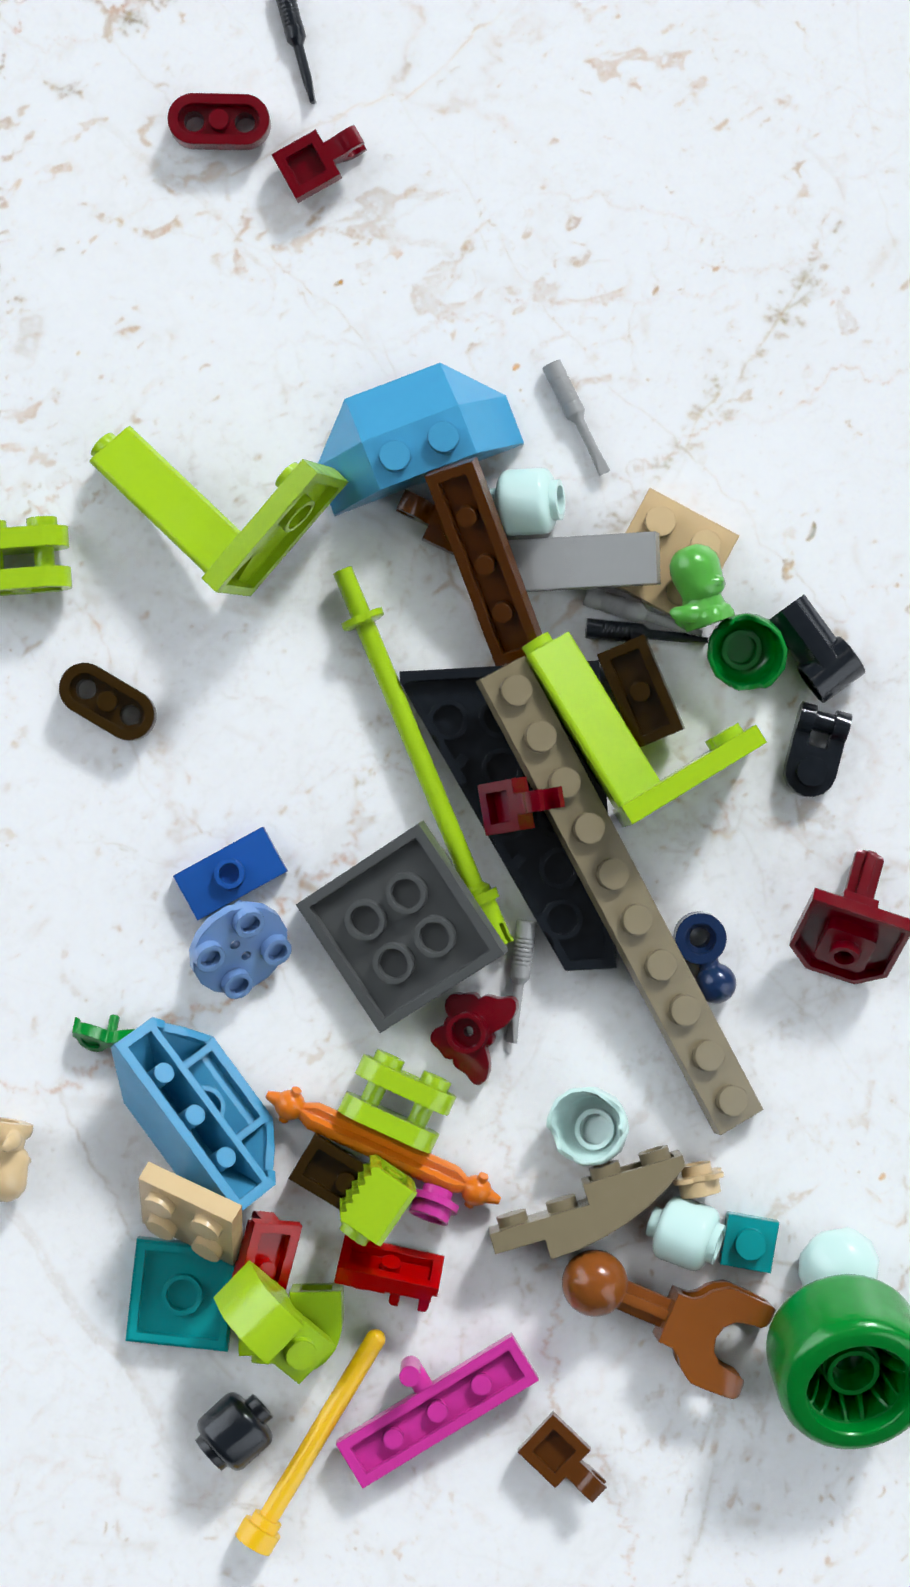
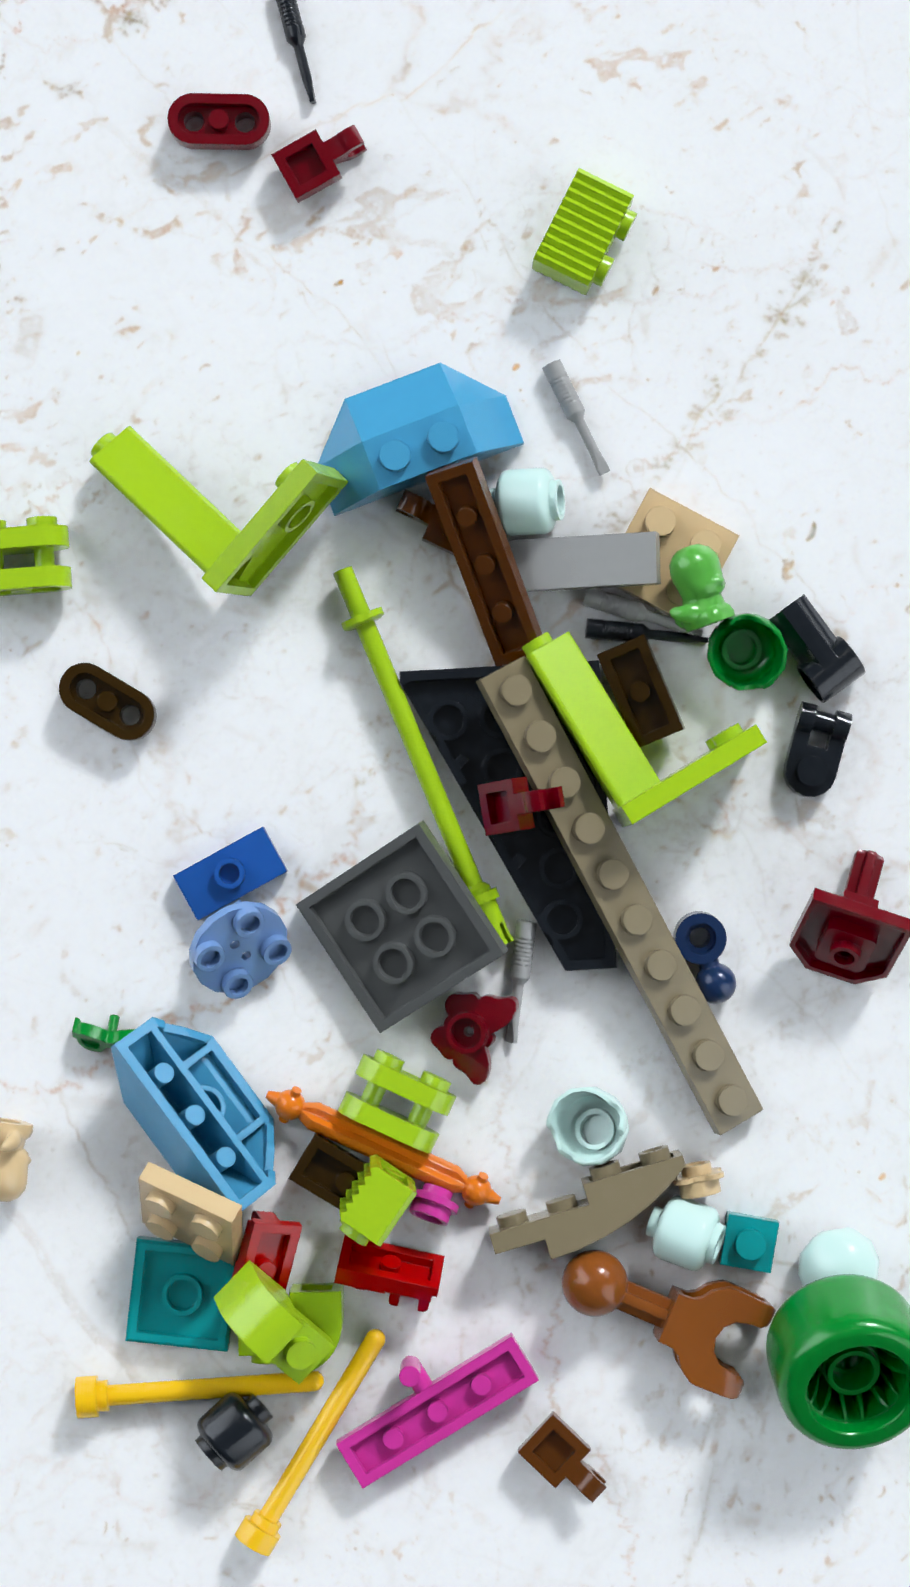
none -> yellow piece [75,1371,324,1419]
none -> lime brick [532,168,637,295]

